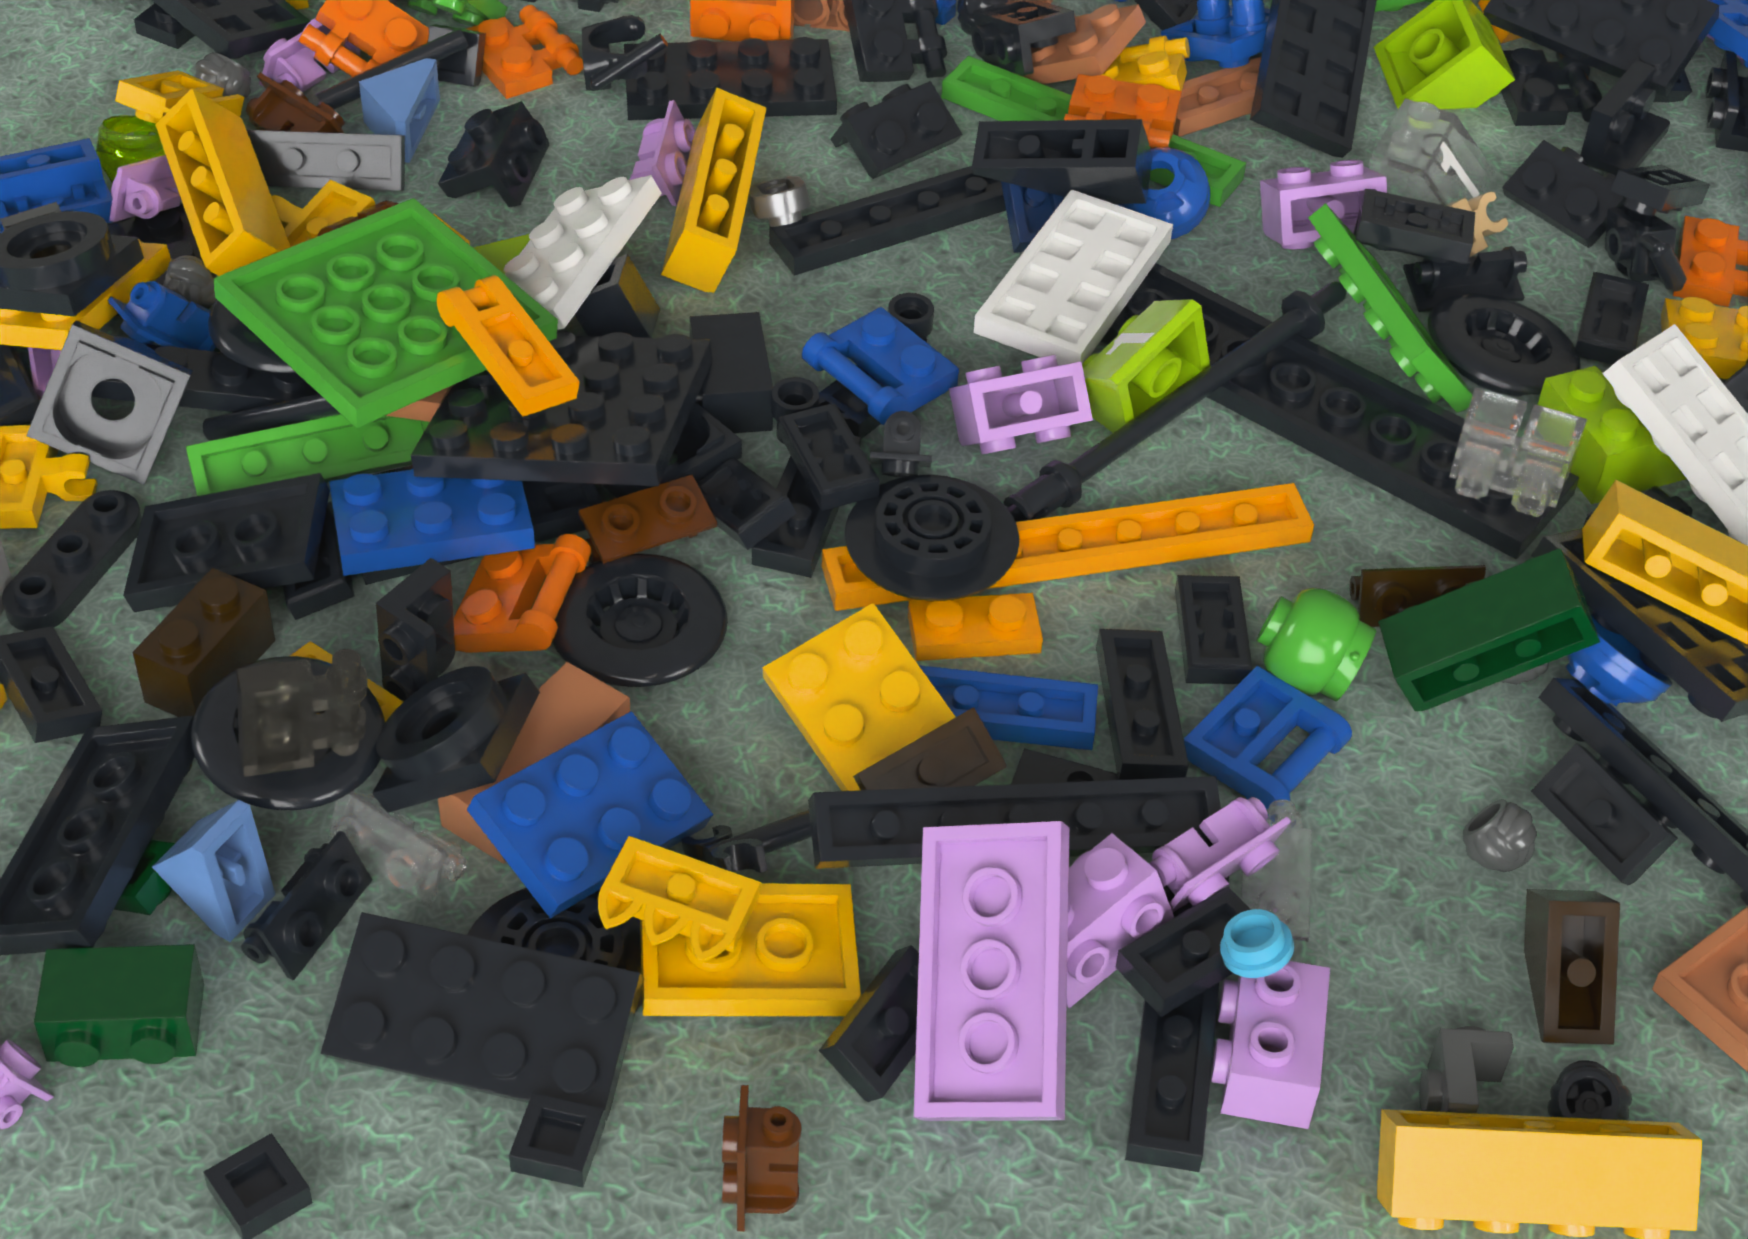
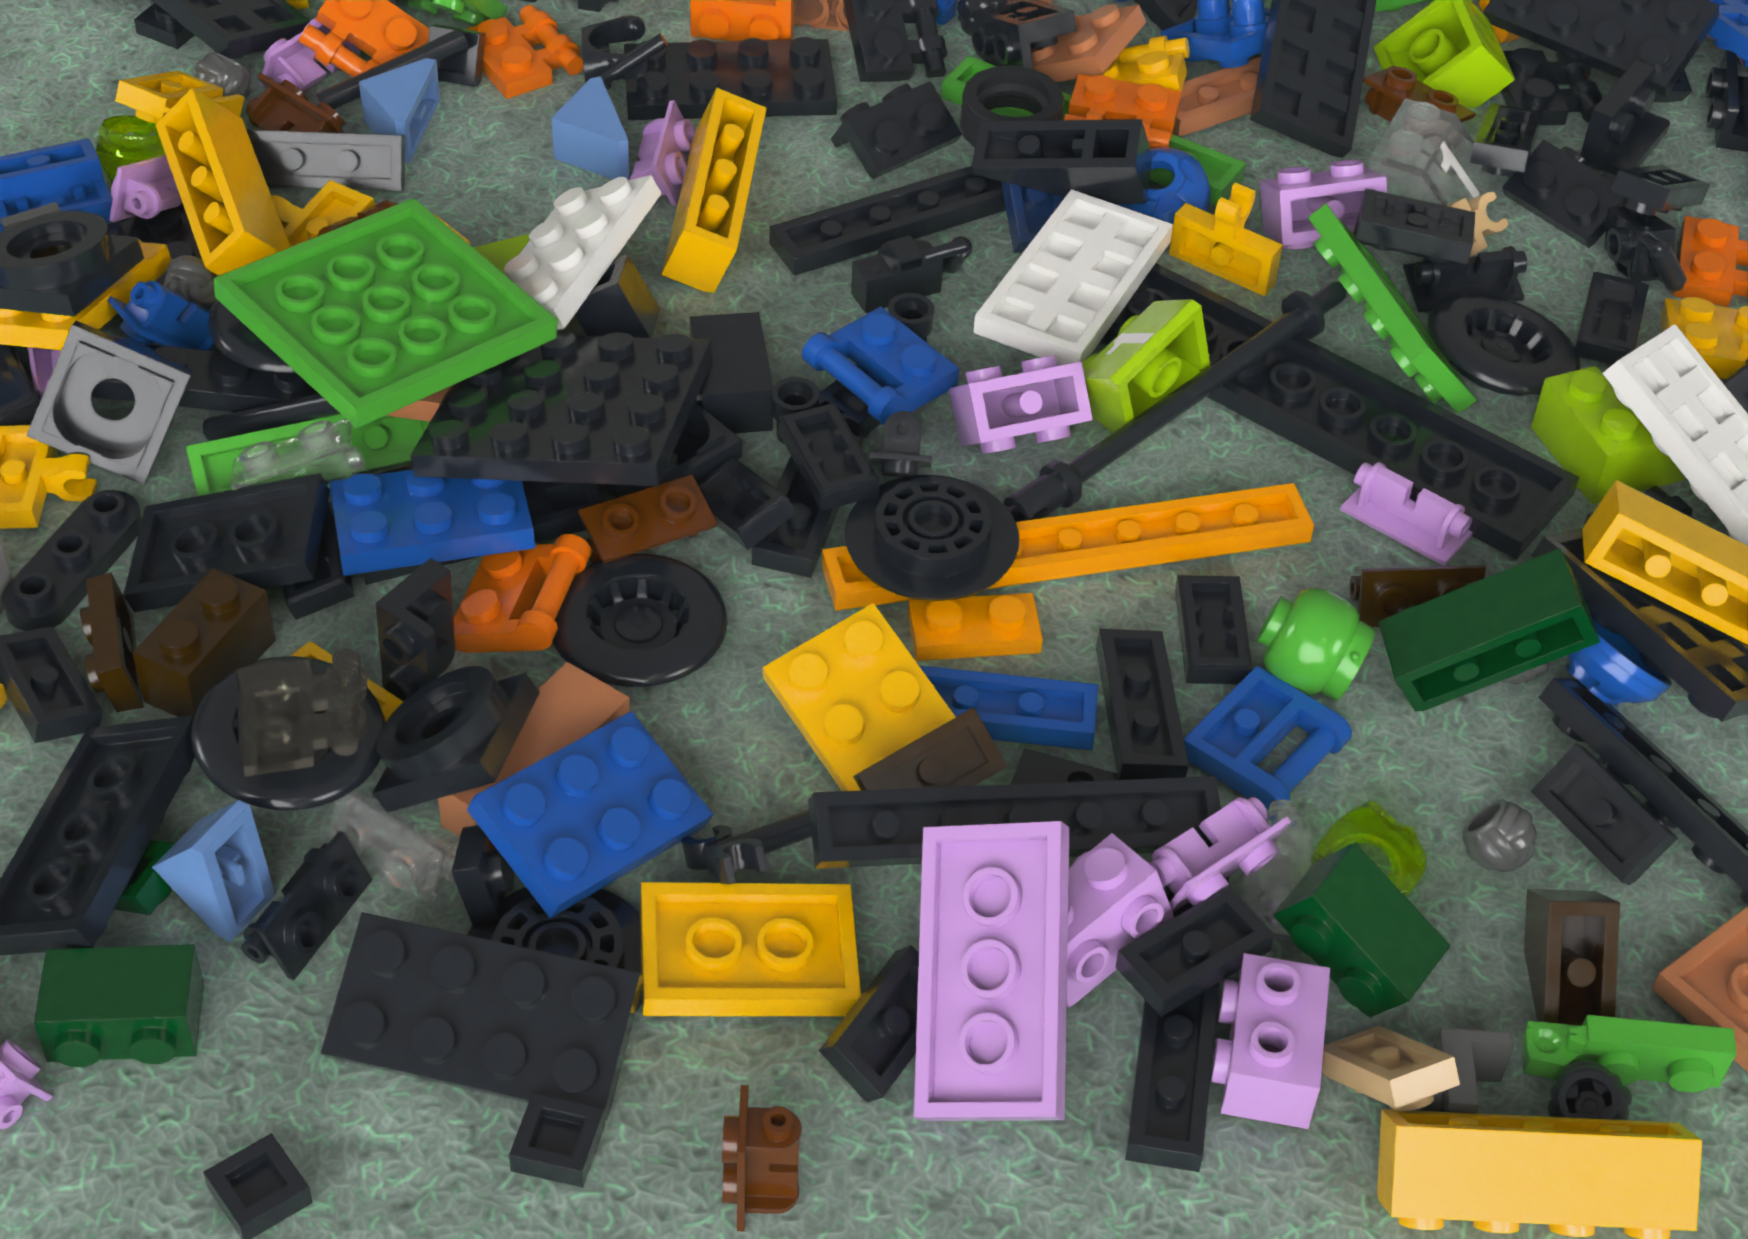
light orange plate [437,275,580,417] -> none
black bracket [438,101,549,207] -> none
yellow plate [598,836,761,962] -> none
flat silver plate [748,176,810,227] -> none
medium azure plate [1220,909,1294,978] -> none
clear hips [1449,387,1587,517] -> none
none -> dark brown plate [80,572,144,712]
none -> clear hinge [231,419,366,491]
none -> black plate [451,825,514,925]
none -> medium blue slope [551,76,630,180]
none -> black piece [851,235,972,313]
none -> black tyre [960,65,1064,148]
none -> yellow plate [1169,182,1283,296]
none -> dark green brick [1272,842,1451,1017]
none -> clear neon green piece [1312,800,1426,898]
none -> tan plate [1322,1025,1460,1111]
none -> lavender hinge [1340,462,1473,566]
none -> reddish brown hinge [1363,66,1476,151]
none -> black plate [1470,103,1542,176]
none -> bright green hinge [1522,1015,1737,1092]

